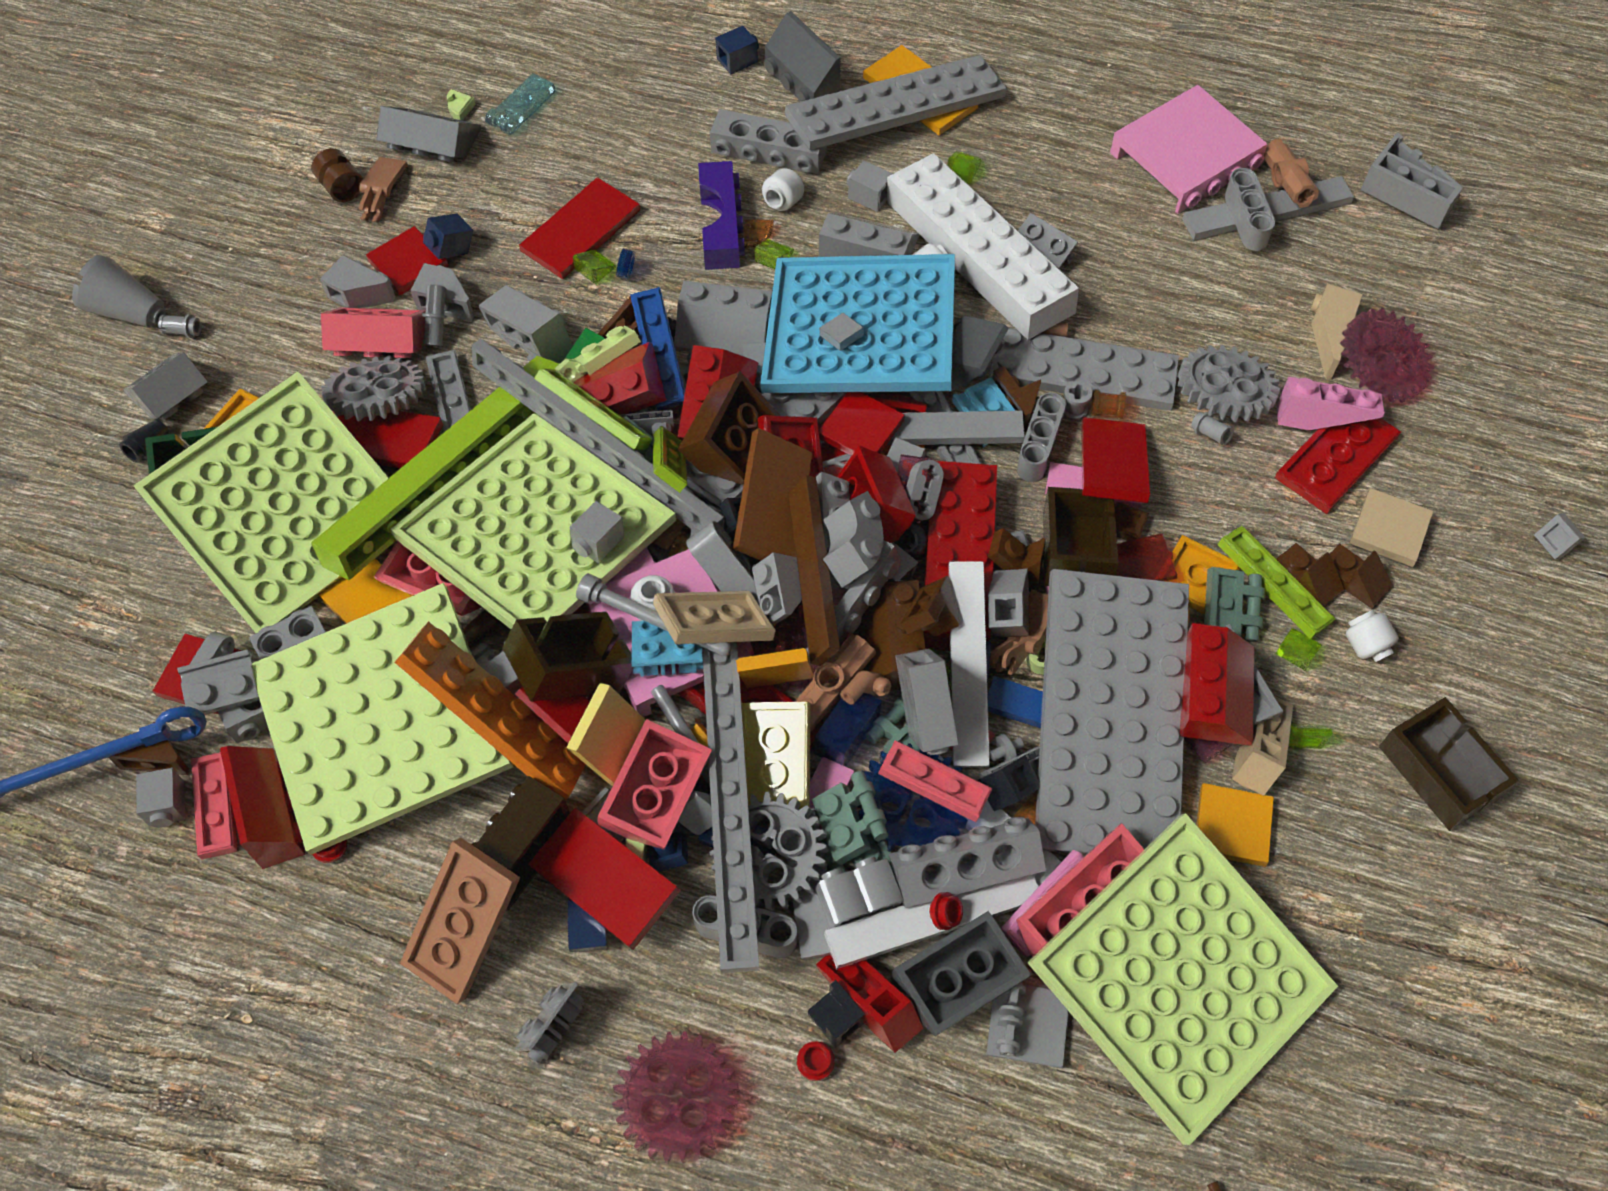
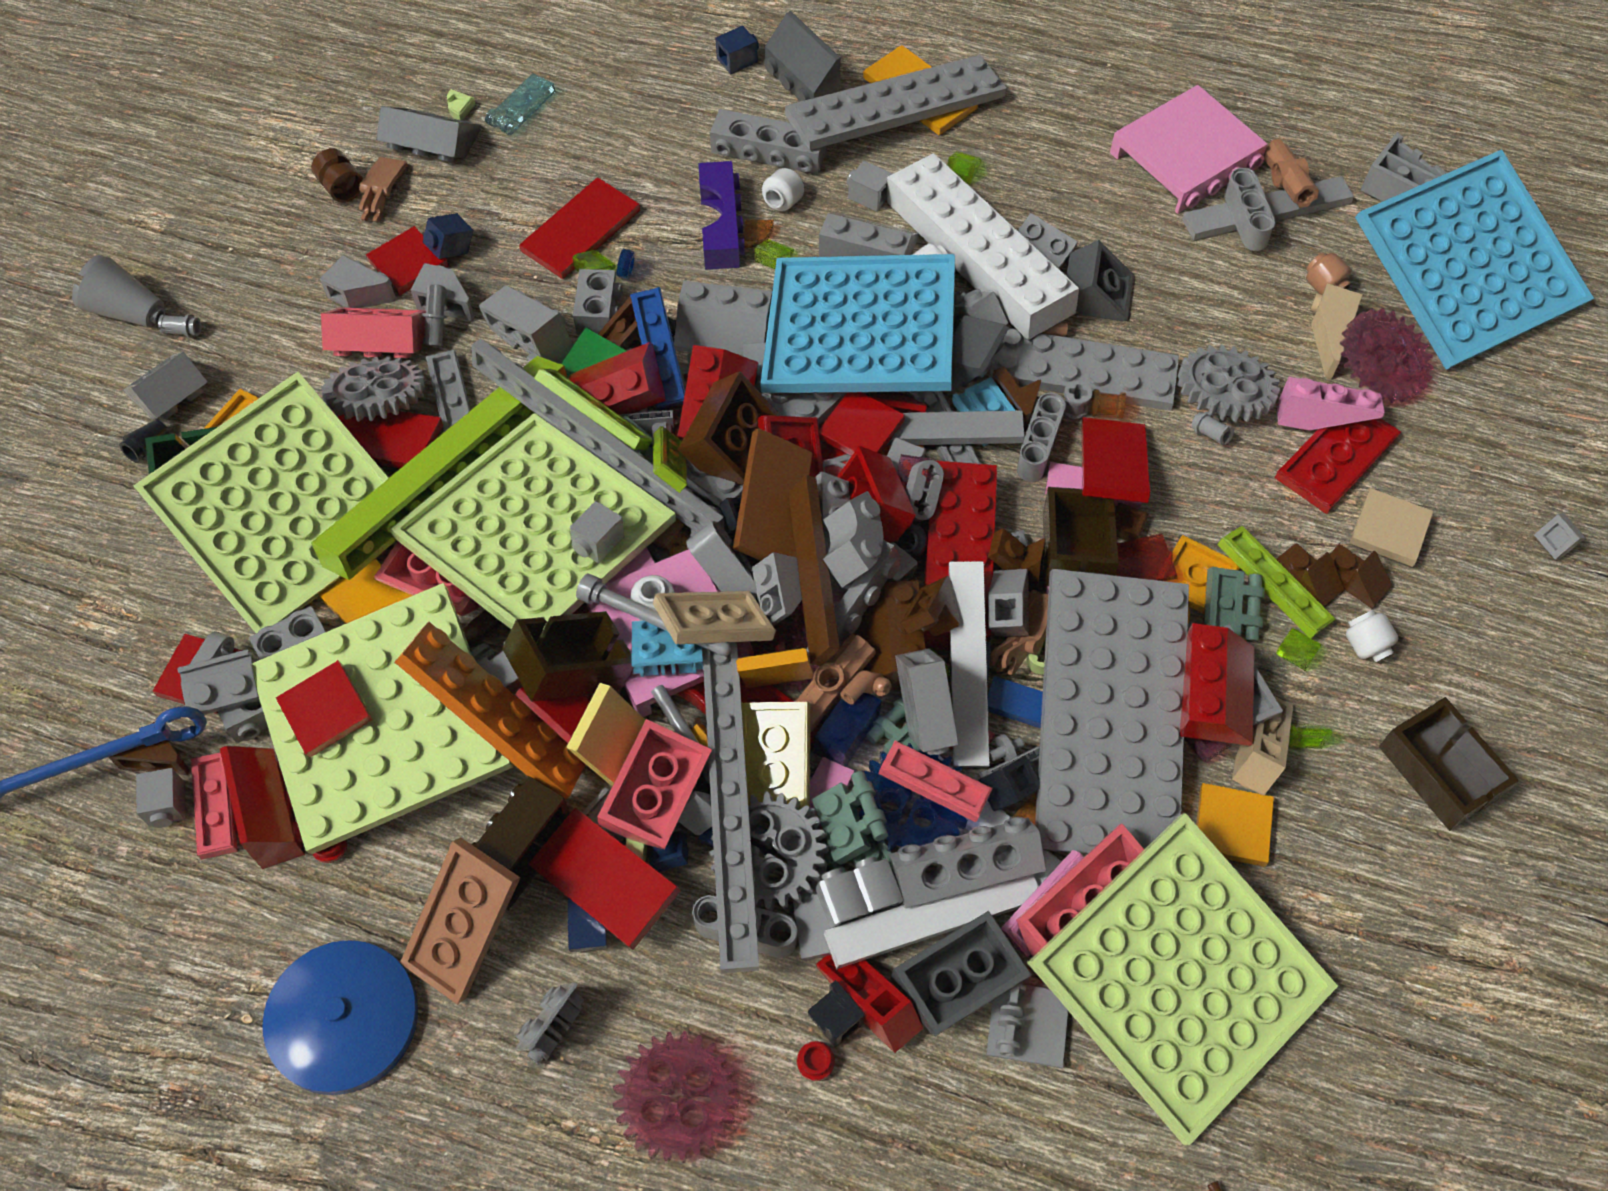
yellowish green hinge [555,326,641,382] -> none
light grey tile [819,313,864,351] -> none
red plate [929,892,963,930] -> none
none -> blue dish [263,940,418,1095]
none -> red tile [275,660,373,758]
none -> light grey brick [573,269,622,335]
none -> light grey slope [953,289,1008,325]
none -> dark grey slope [1067,240,1134,321]
none -> nougat head [1306,252,1352,295]
none -> medium azure plate [1355,149,1594,370]

